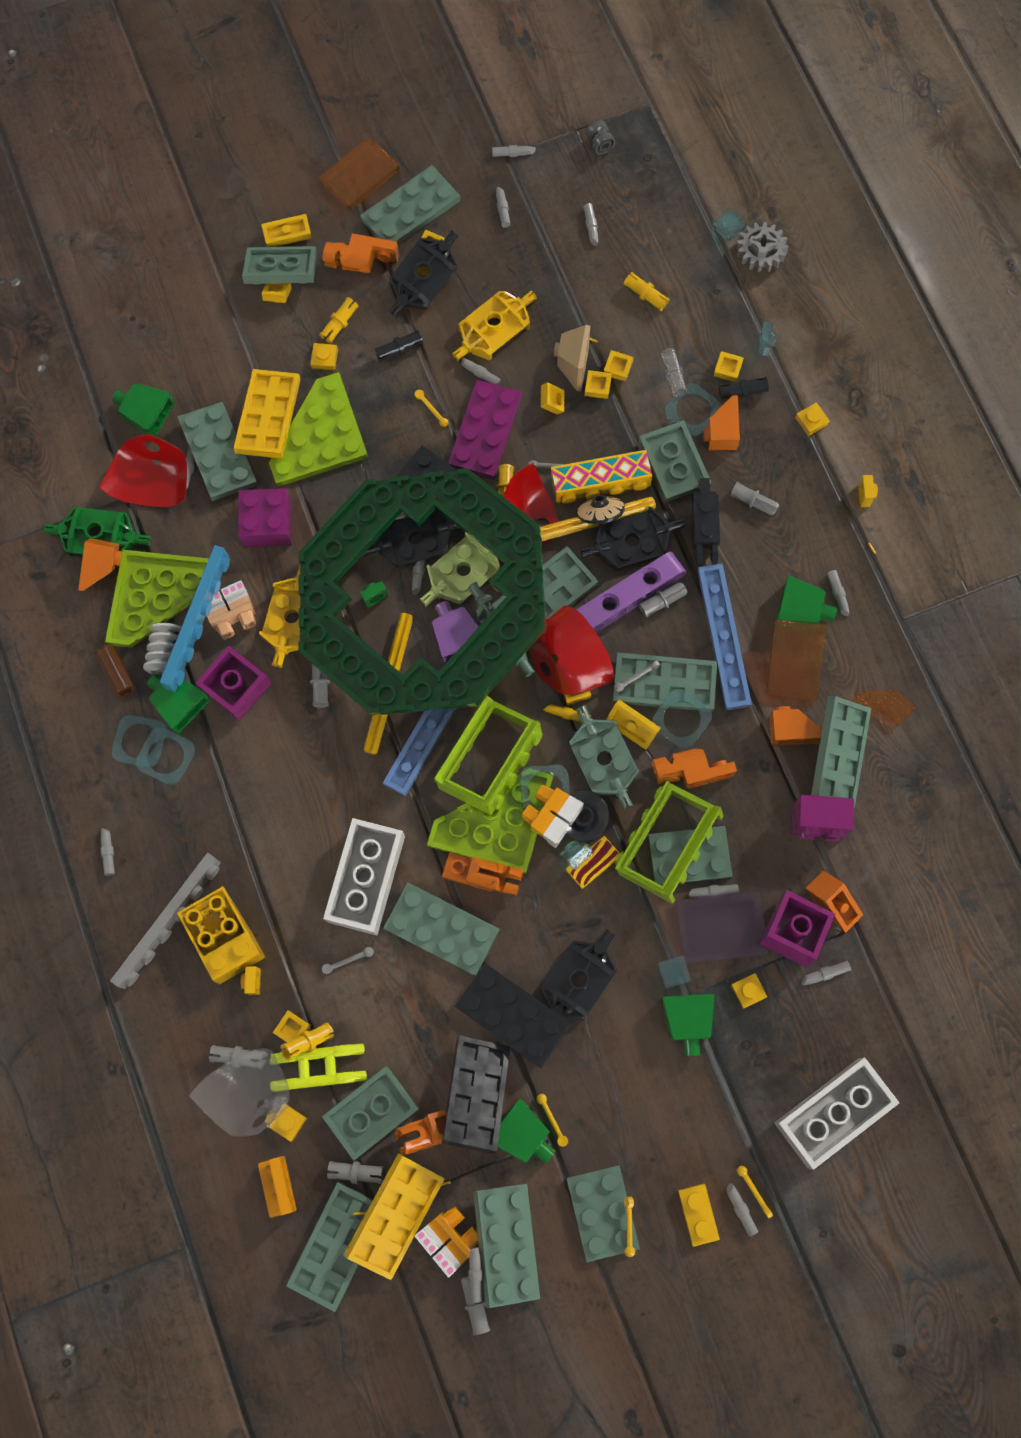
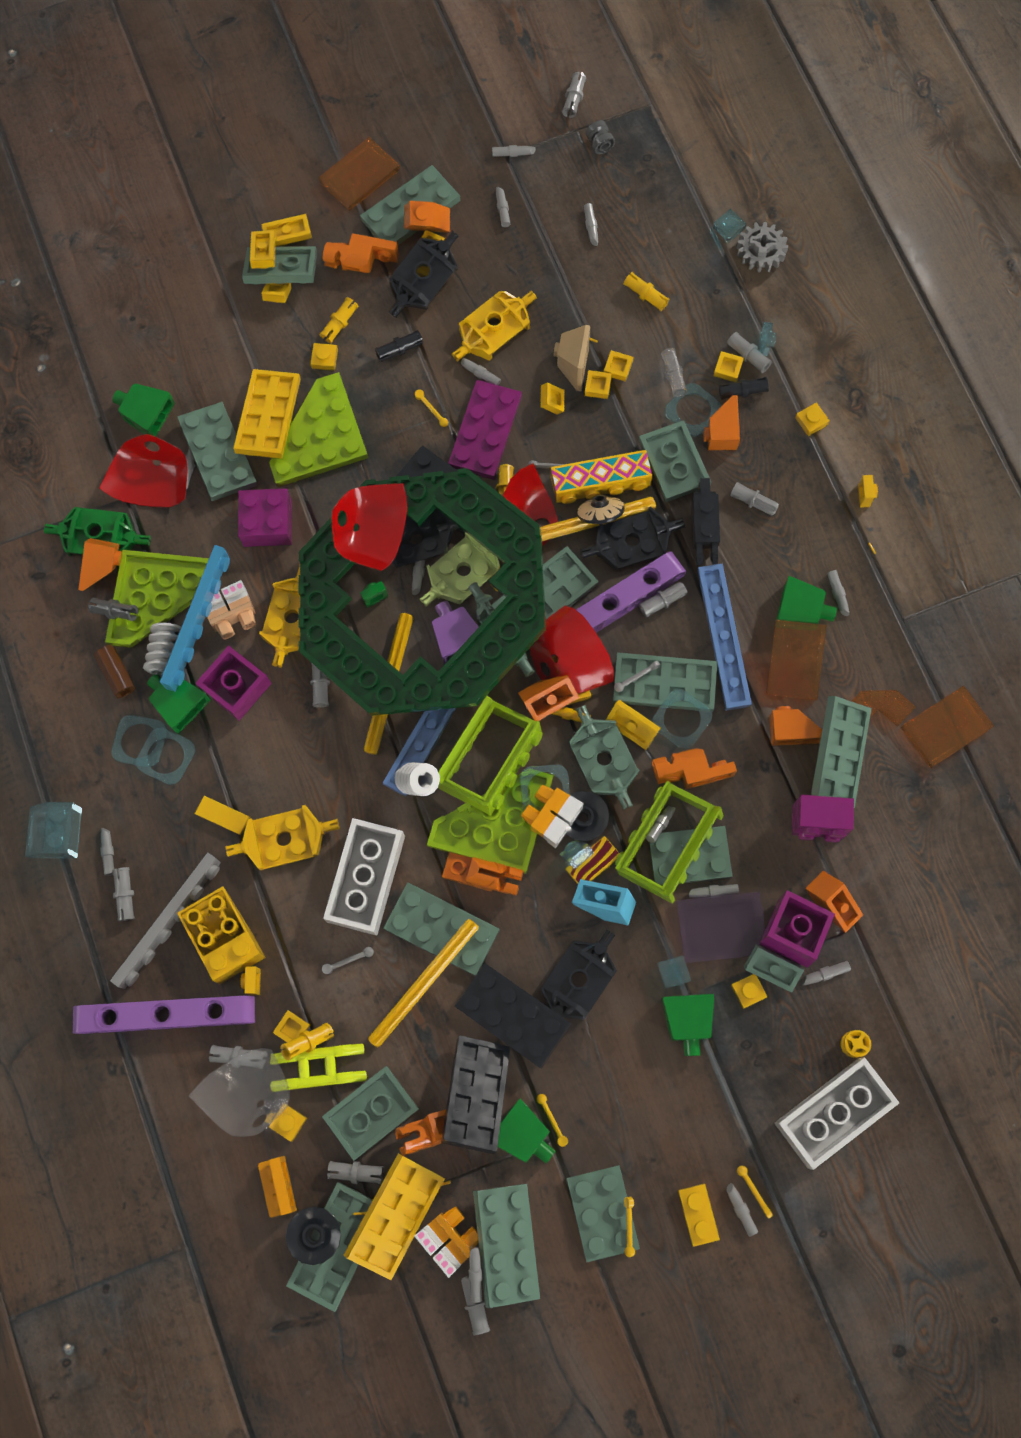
none -> clear light blue slope [25,802,82,858]
none -> medium lavender beam [73,996,255,1034]
none -> dark grey pin [88,598,138,621]
none -> light grey pin [112,867,135,921]
none -> yellow piece [195,796,250,835]
none -> yellow plate [225,805,340,870]
none -> yellow plate [250,230,276,269]
none -> black dish [286,1207,341,1265]
none -> red piece [331,483,407,571]
none -> yellow axle [368,919,479,1048]
none -> white piece [394,762,440,796]
none -> orange slope [404,201,450,233]
none -> orange slope [518,675,579,722]
none -> light grey pin [562,72,586,118]
none -> medium azure slope [572,879,636,925]
none -> light grey piece [646,806,676,843]
none -> light grey pin [727,332,772,373]
none -> sand green plate [744,944,804,992]
none -> yellow wheel [840,1030,871,1058]
none -> clear orange tile [901,685,994,768]

